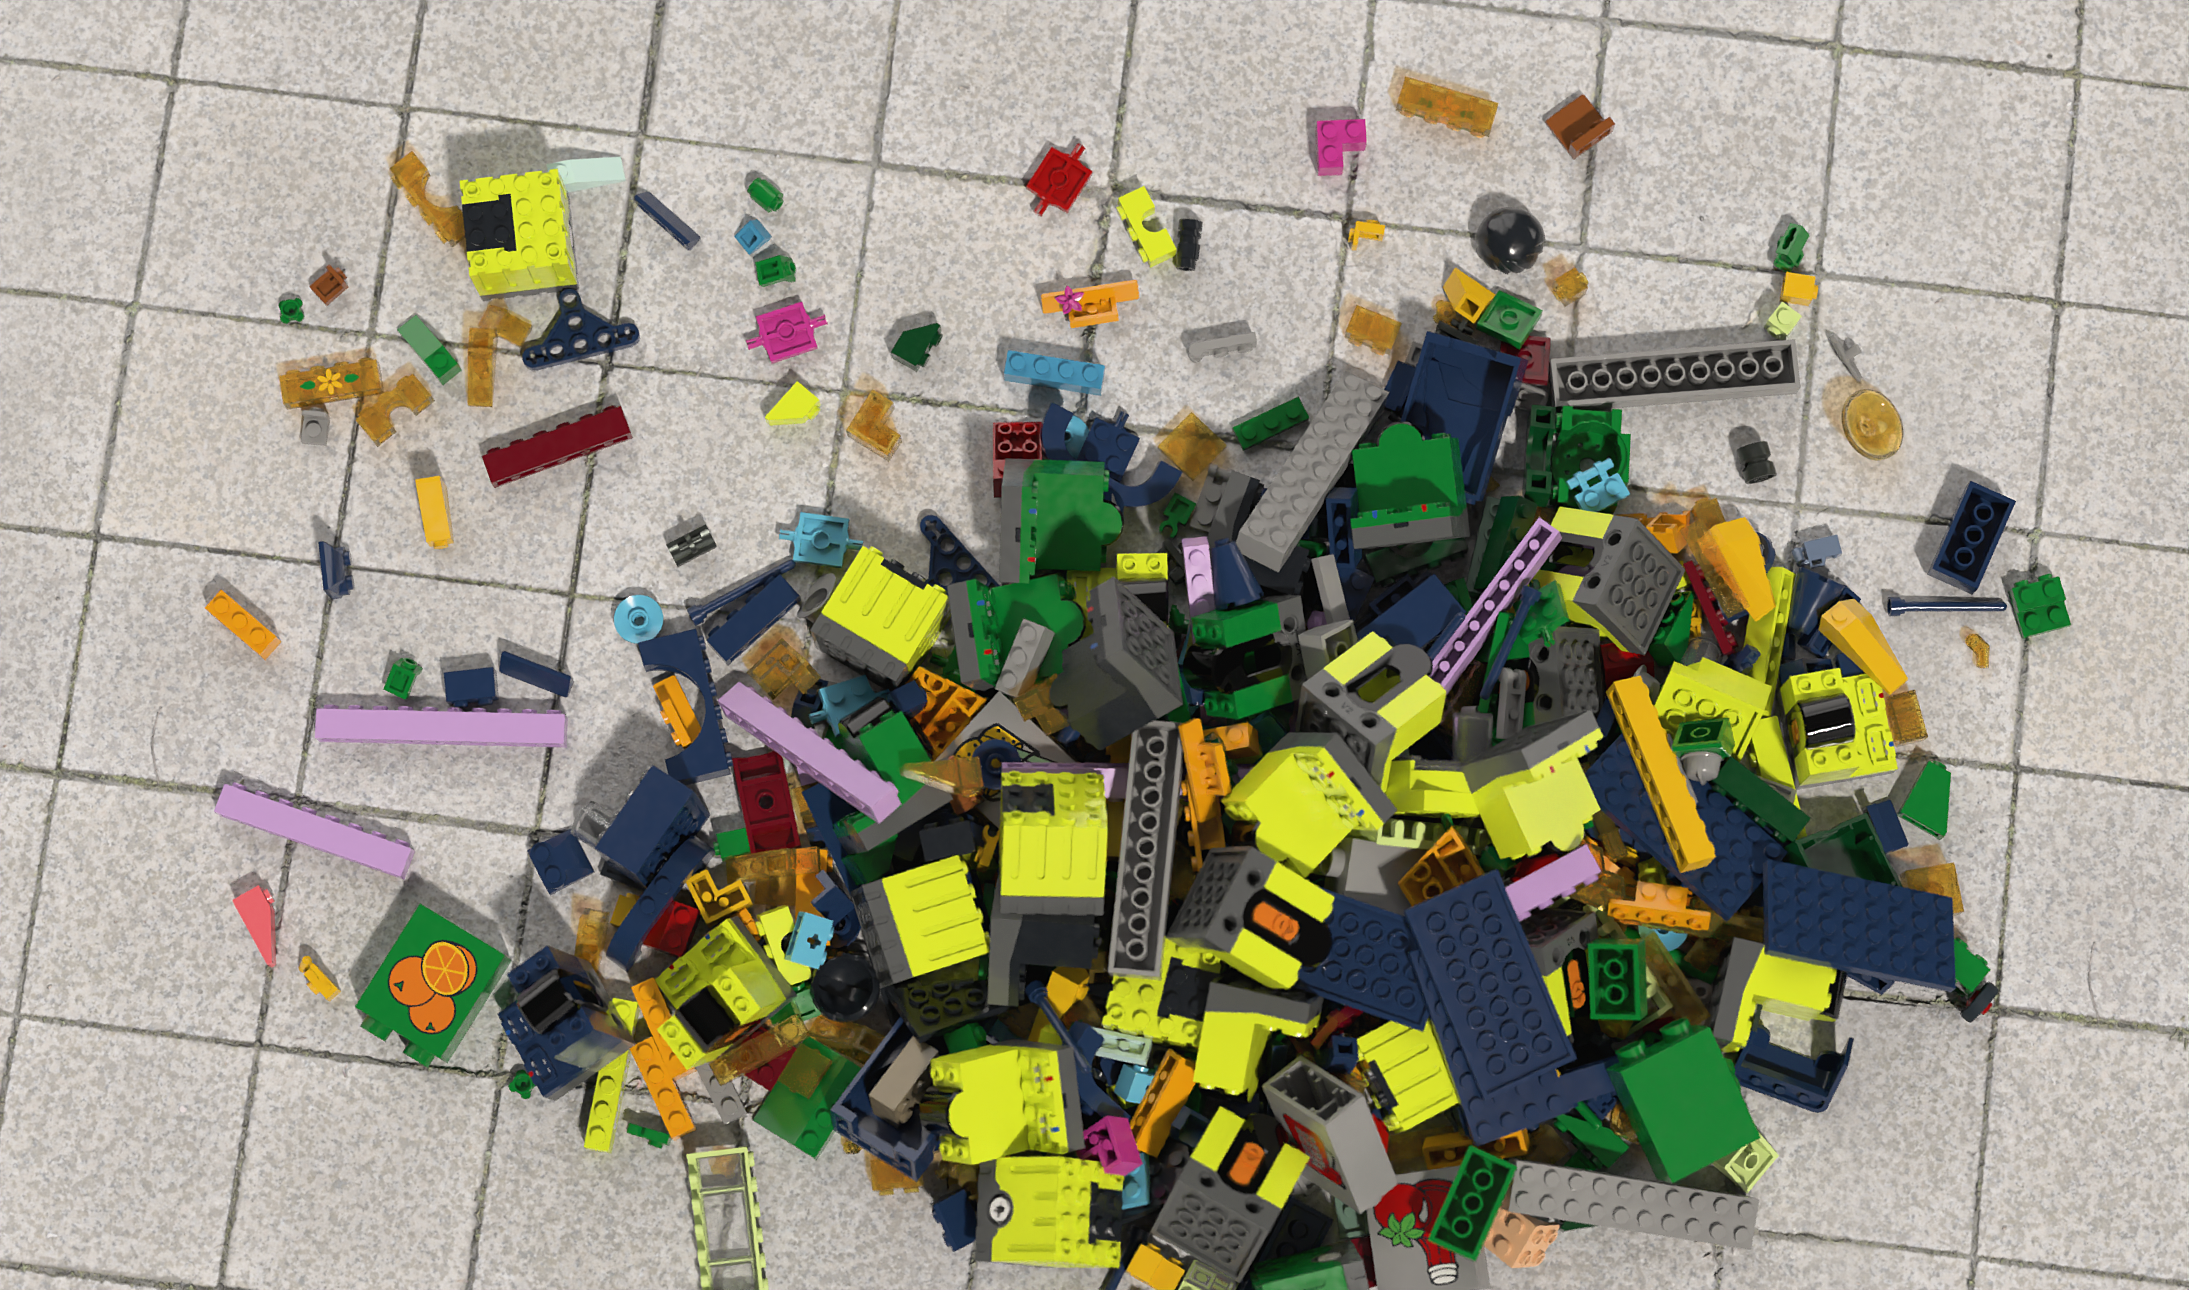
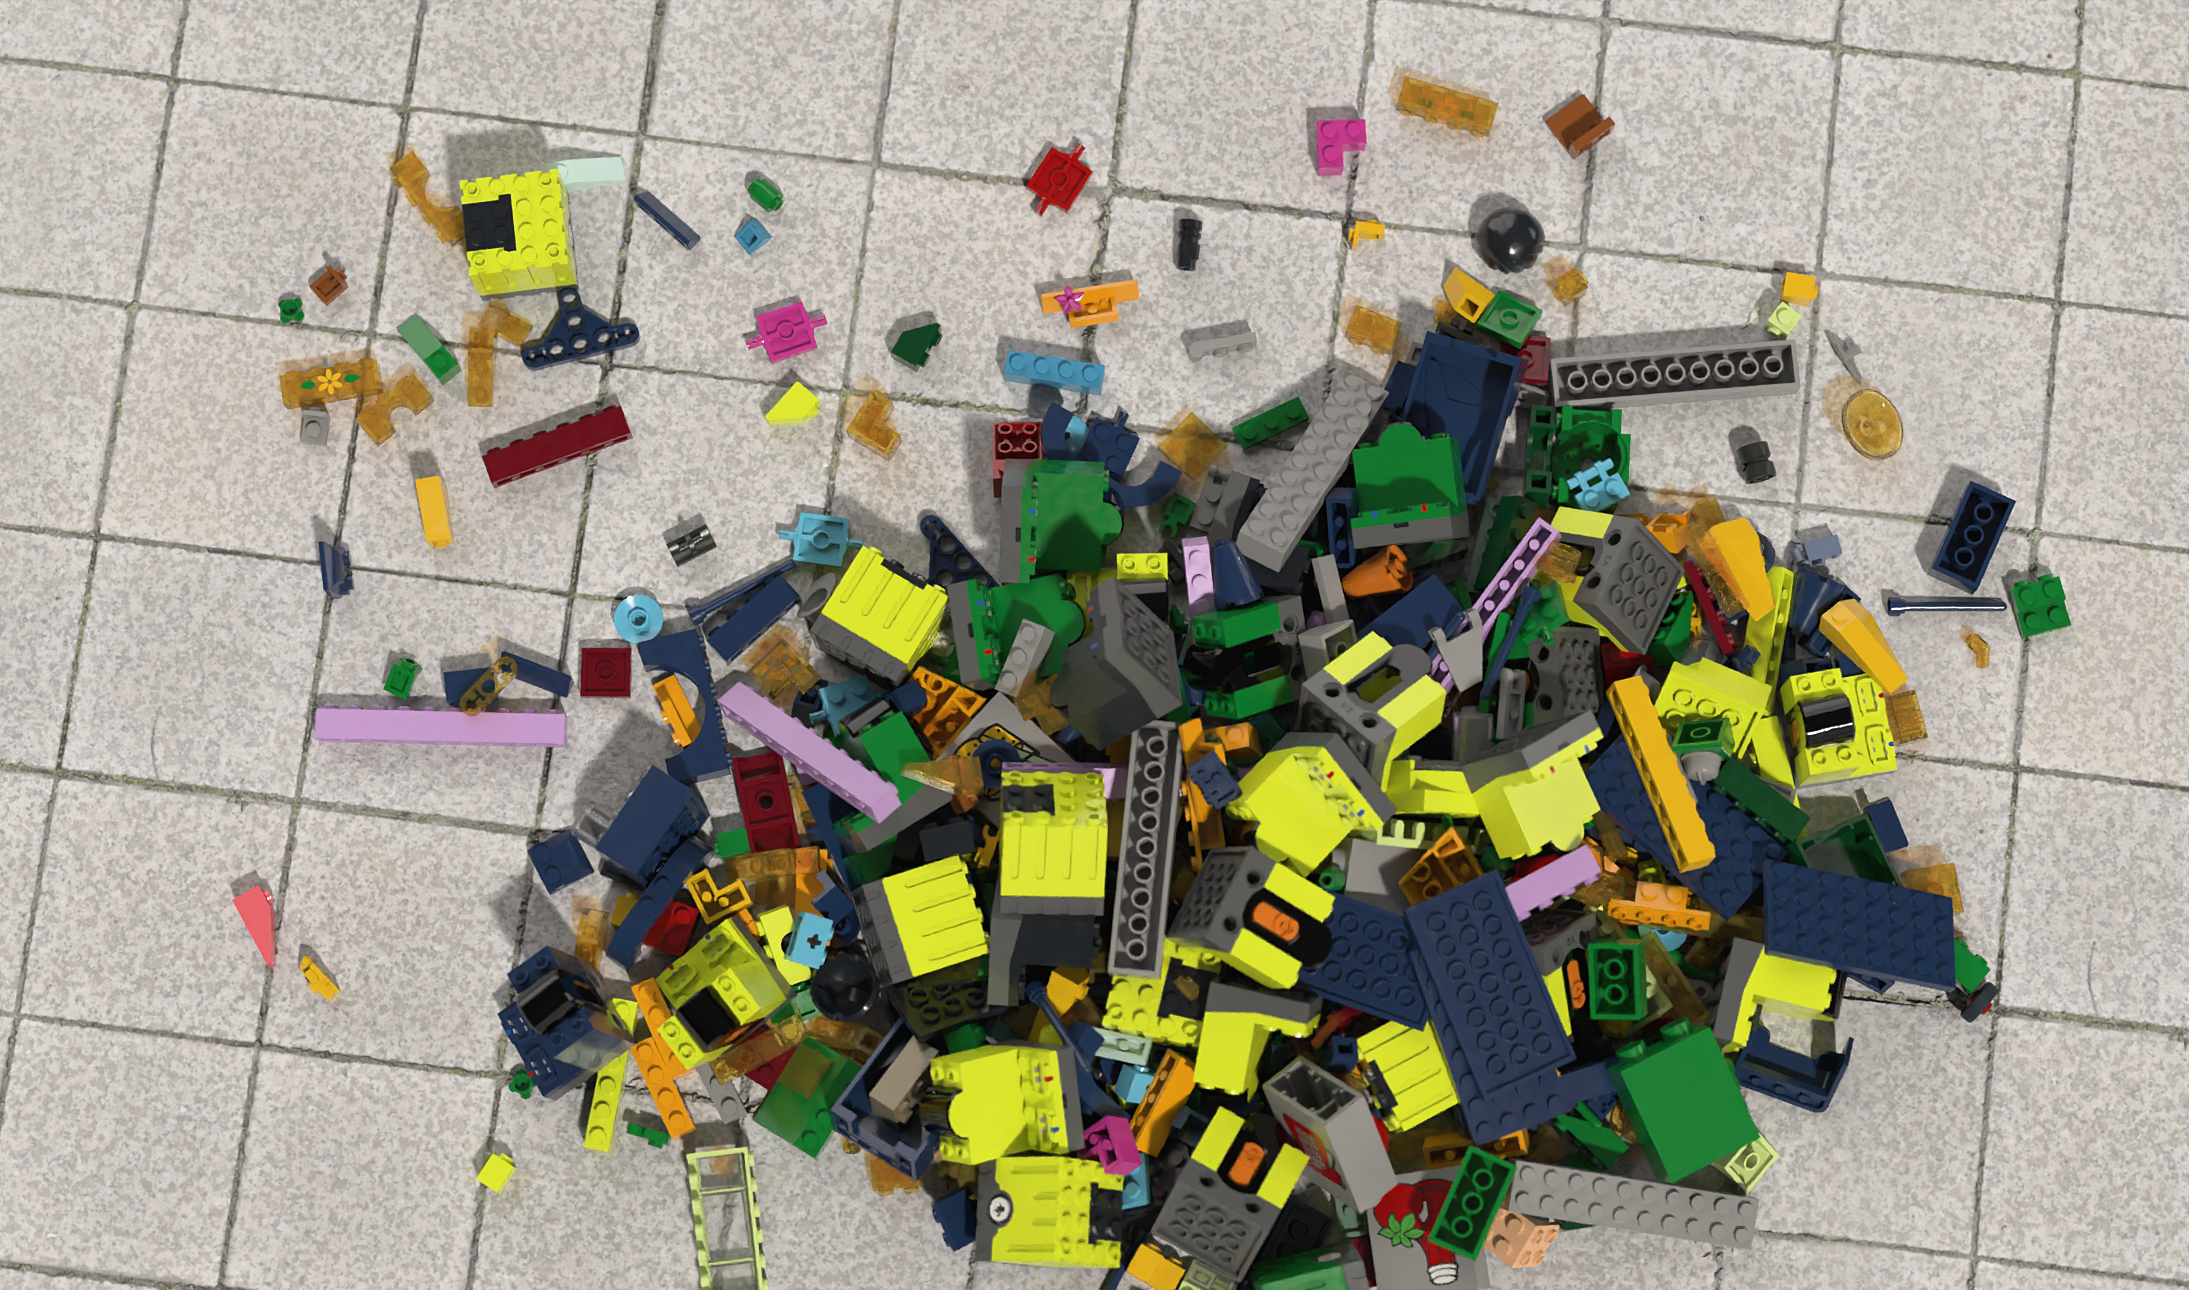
light orange brick [205,590,281,660] -> none
lavender brick [214,782,415,880] -> none
green brick [355,904,512,1068] -> none
green bracket [755,255,796,287] -> none
neon yellow arch [1116,186,1177,268] -> none
green piece [1773,223,1809,273] -> none
green slope [1897,761,1951,840] -> none
none -> clear yellow beam [459,656,518,717]
none -> neon yellow brick [476,1153,517,1194]
none -> dark red plate [580,648,632,698]
none -> clear yellow plate [1174,976,1199,1002]
none -> dark blue bracket [1187,749,1243,810]
none -> green cone [1319,866,1345,892]
none -> orange cone [1341,545,1413,599]
none -> light grey flag [1428,608,1482,692]
none -> clear yellow piece [1536,542,1582,584]

